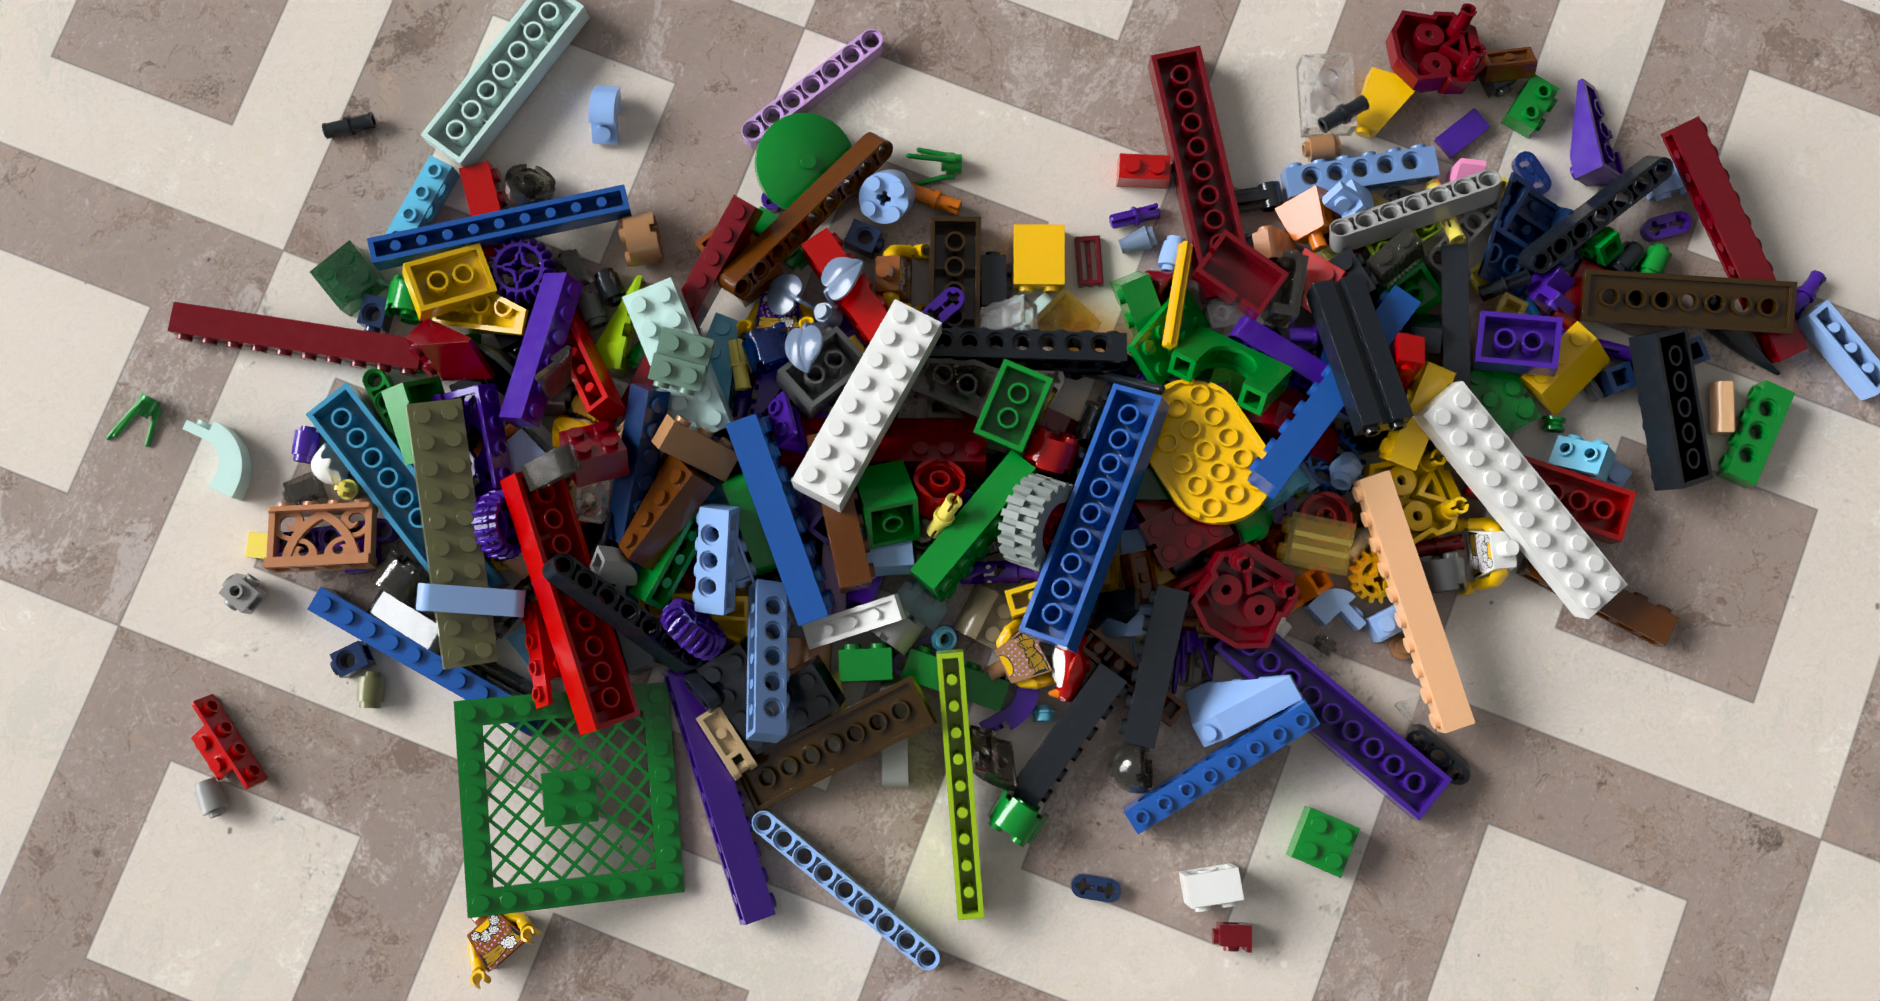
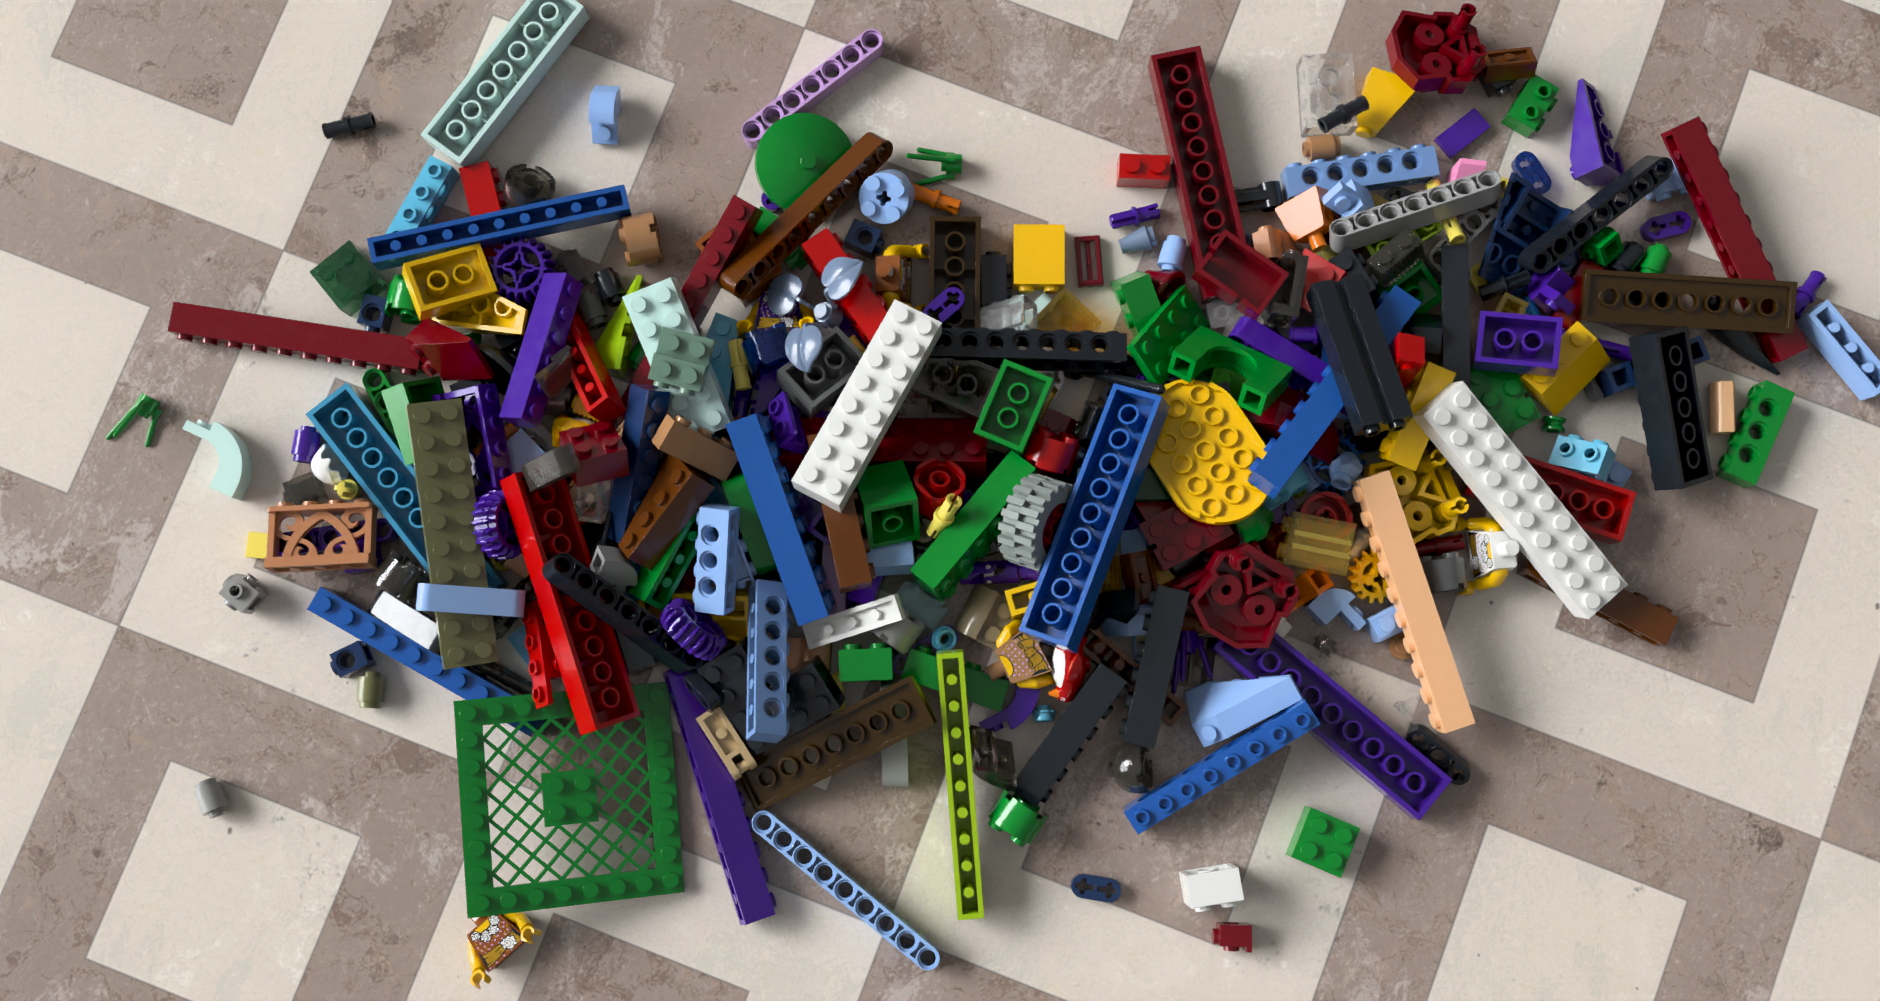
red bracket [191,694,268,789] -> none
yellow axle [1162,241,1193,350] -> none

